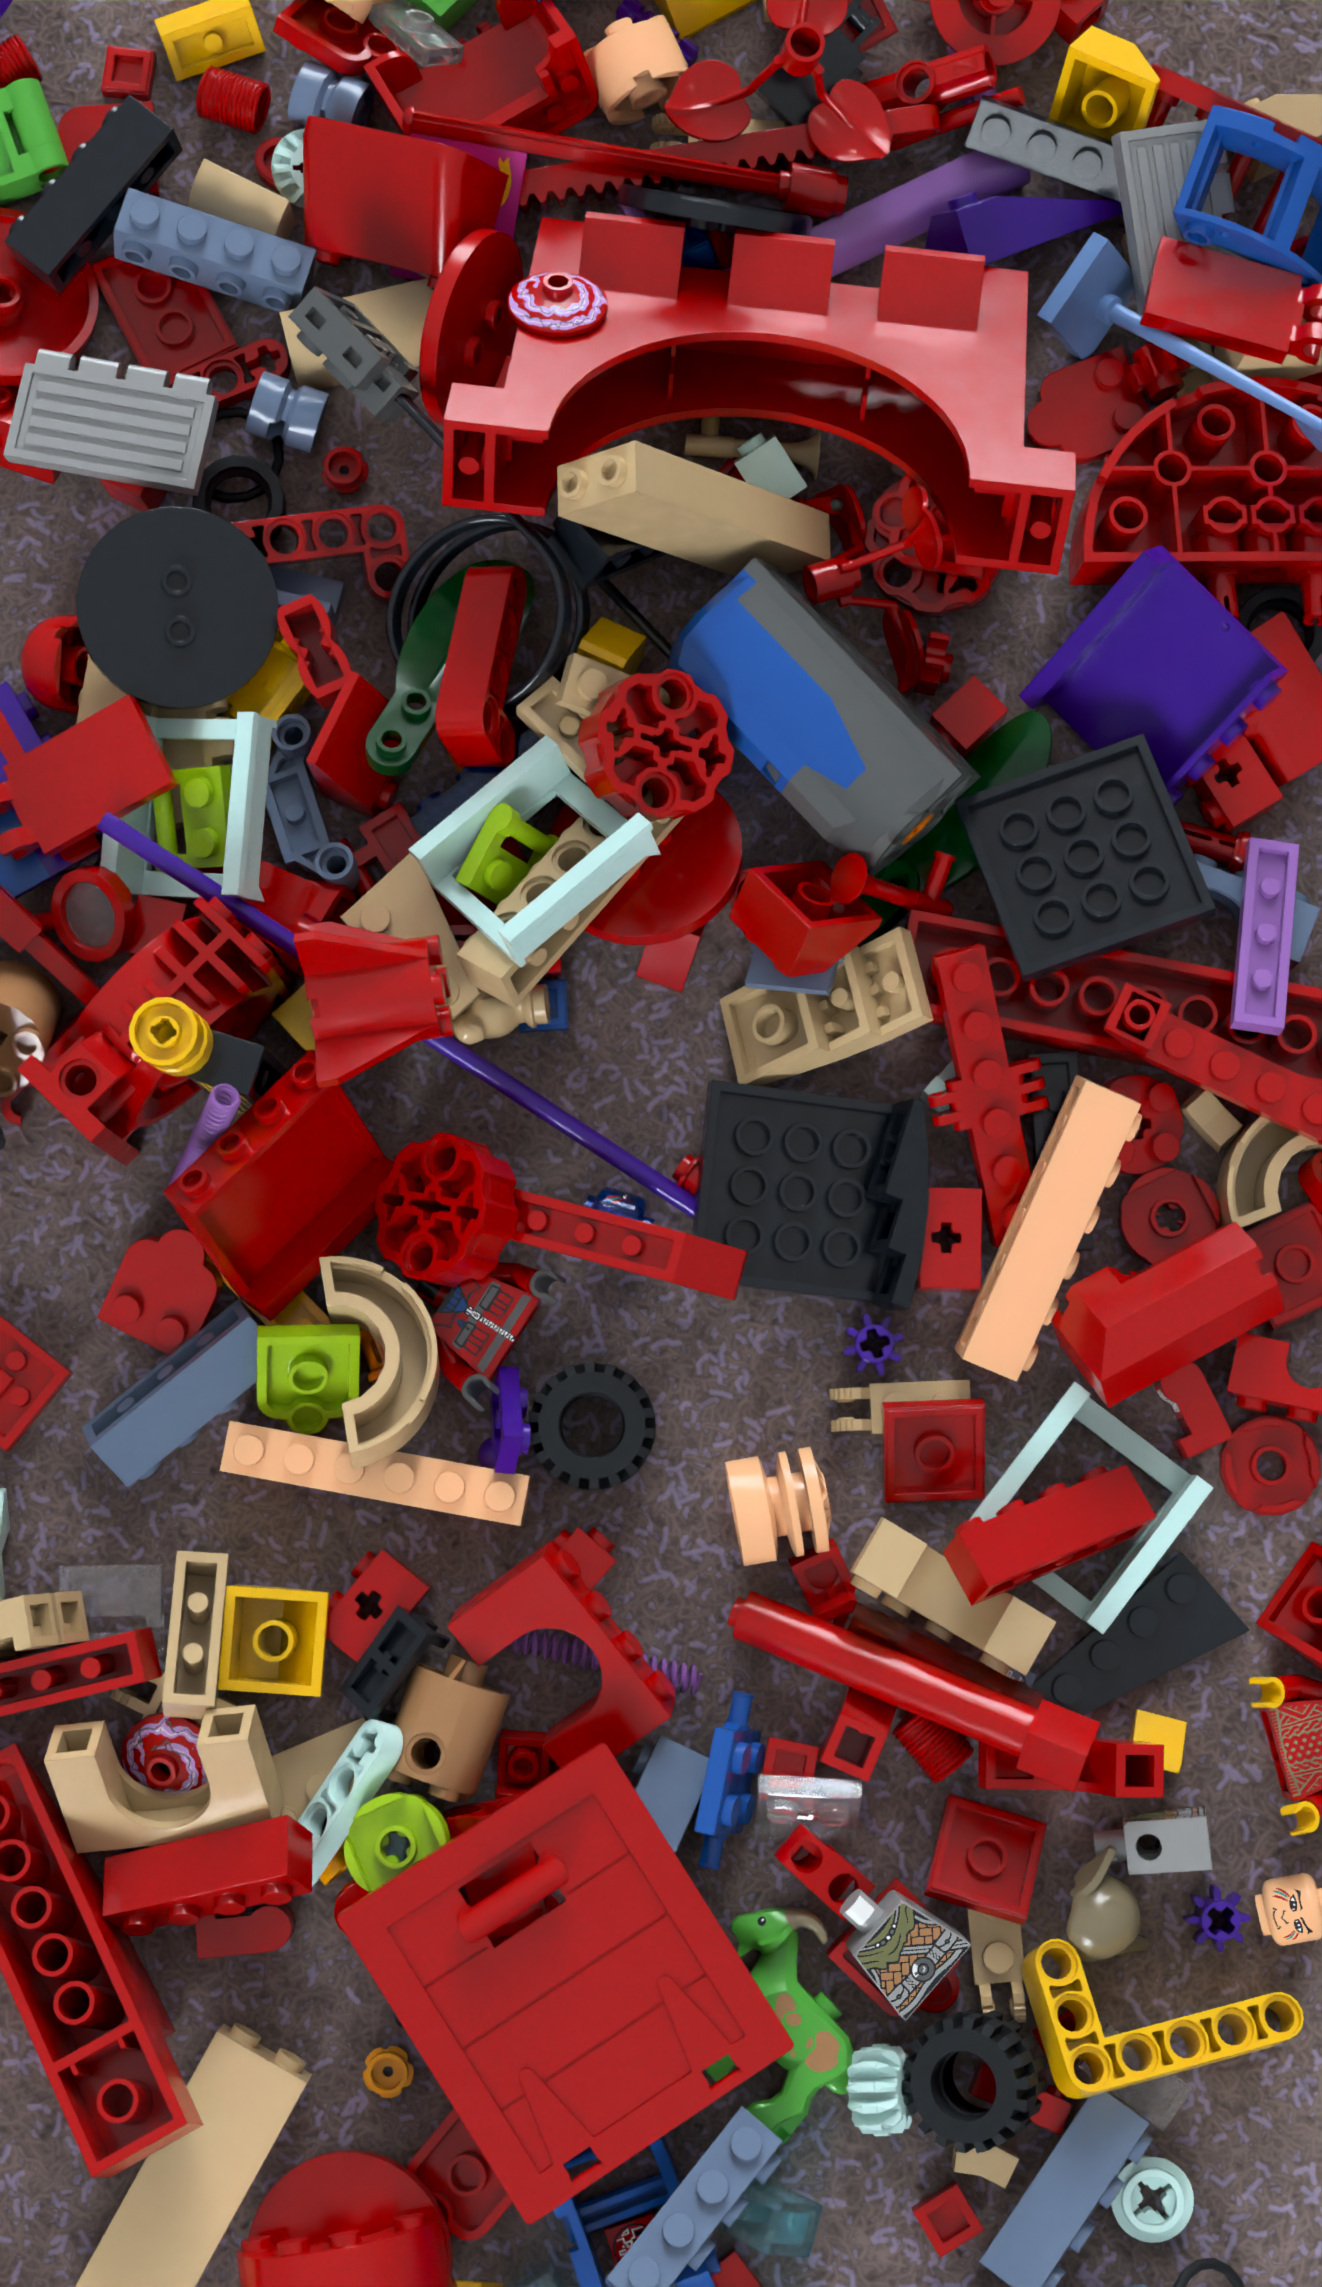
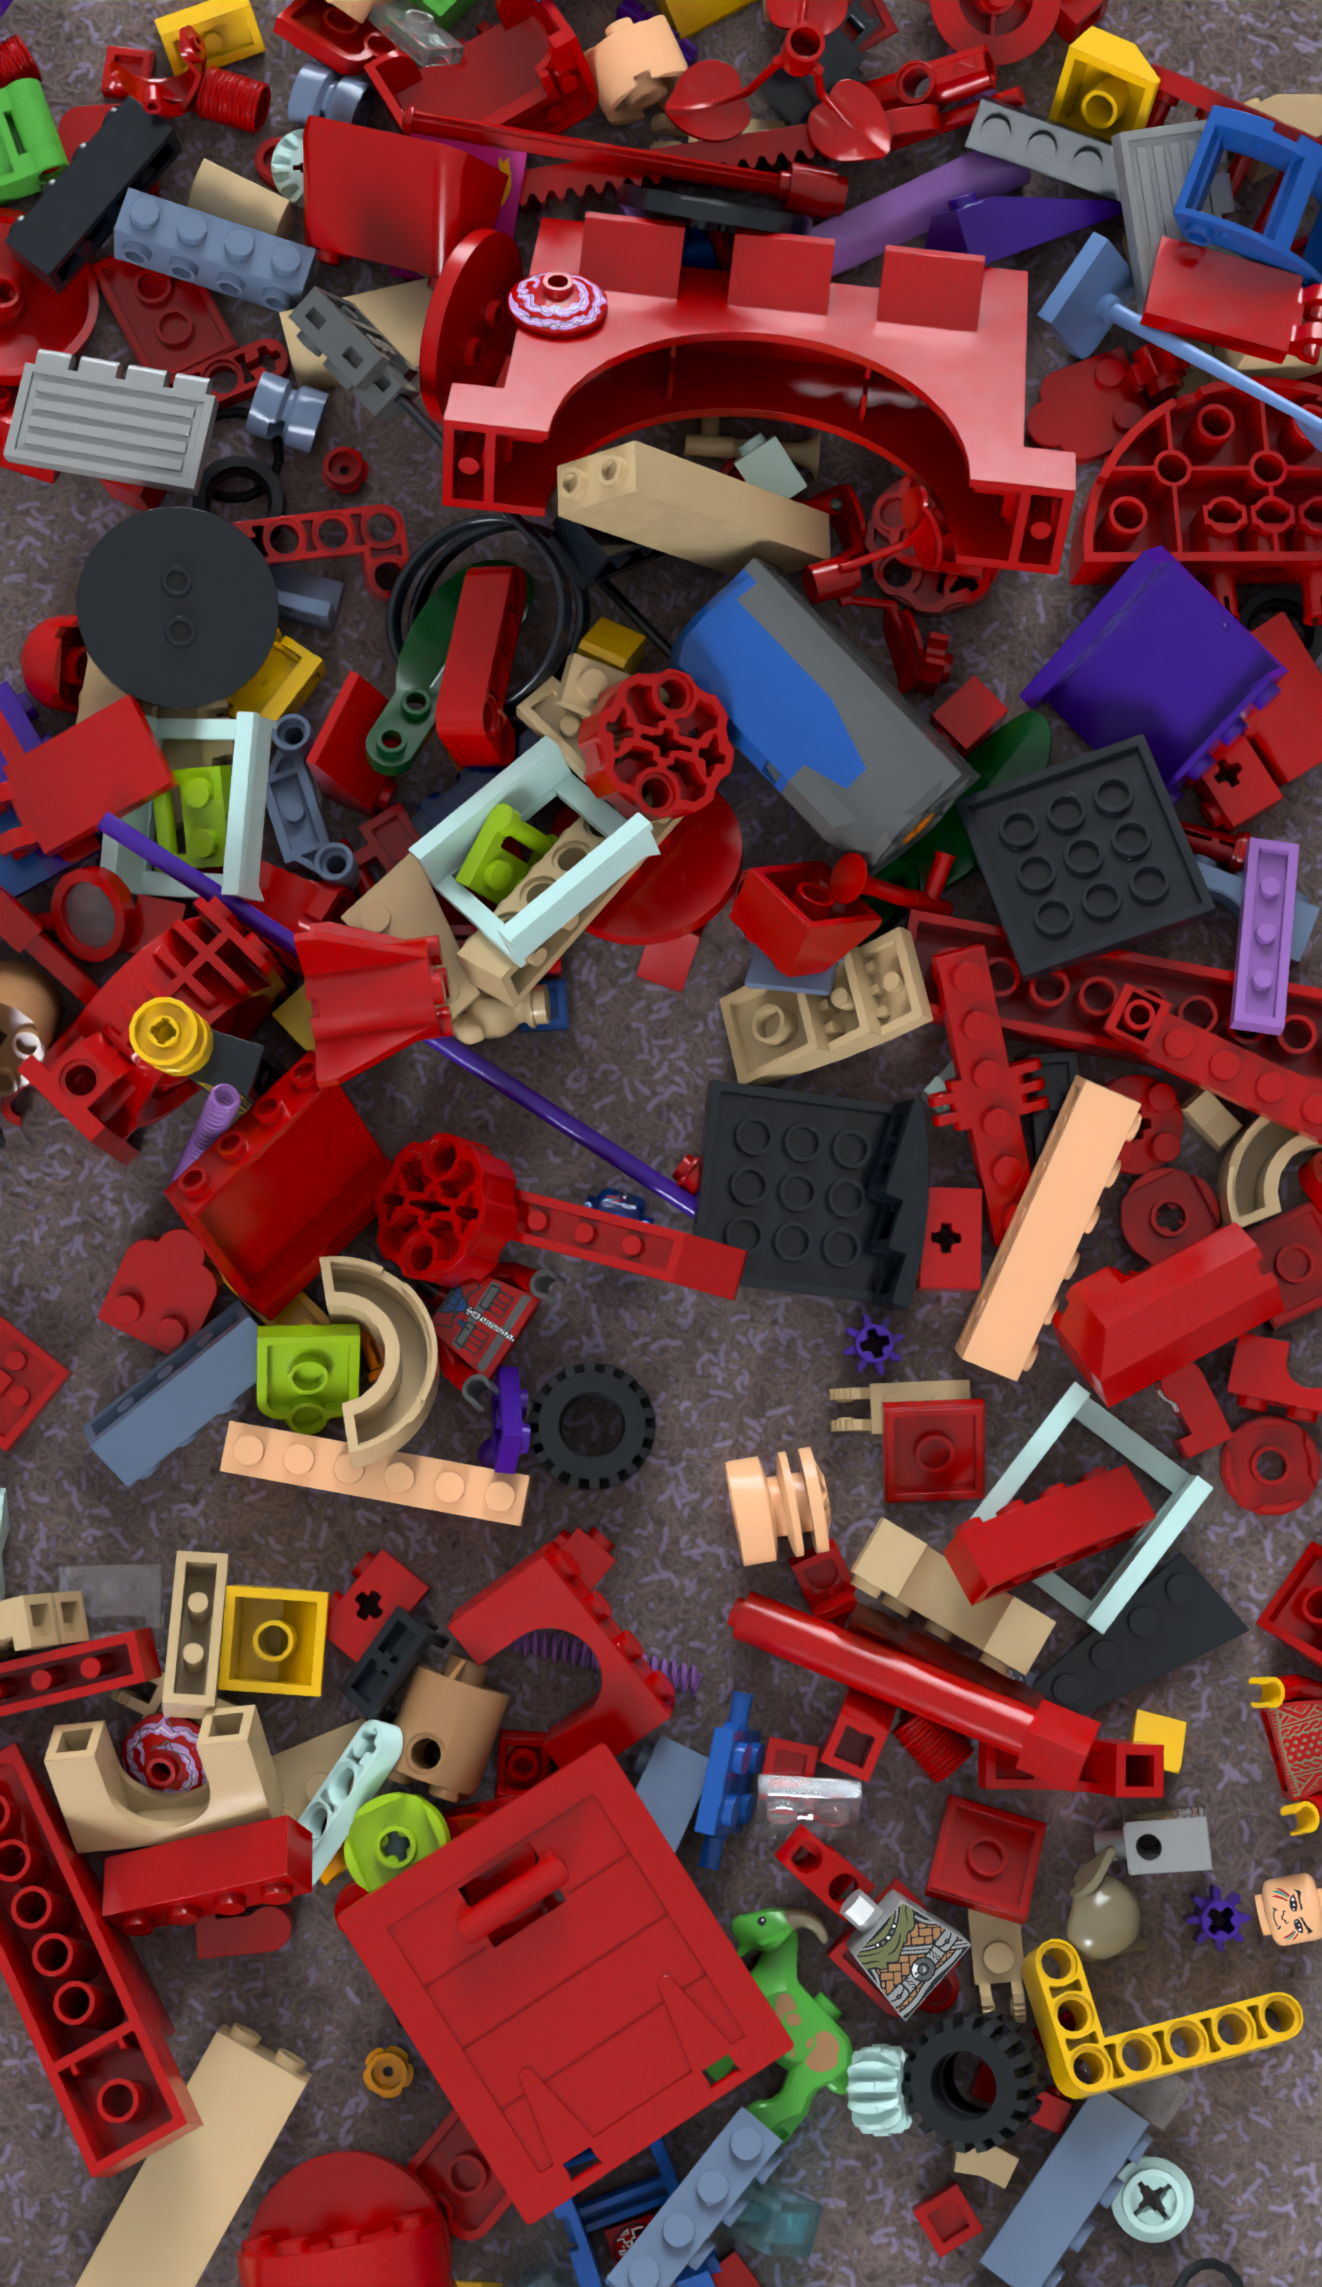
red brick [277,594,354,711] -> none
none -> red helmet [104,25,207,120]

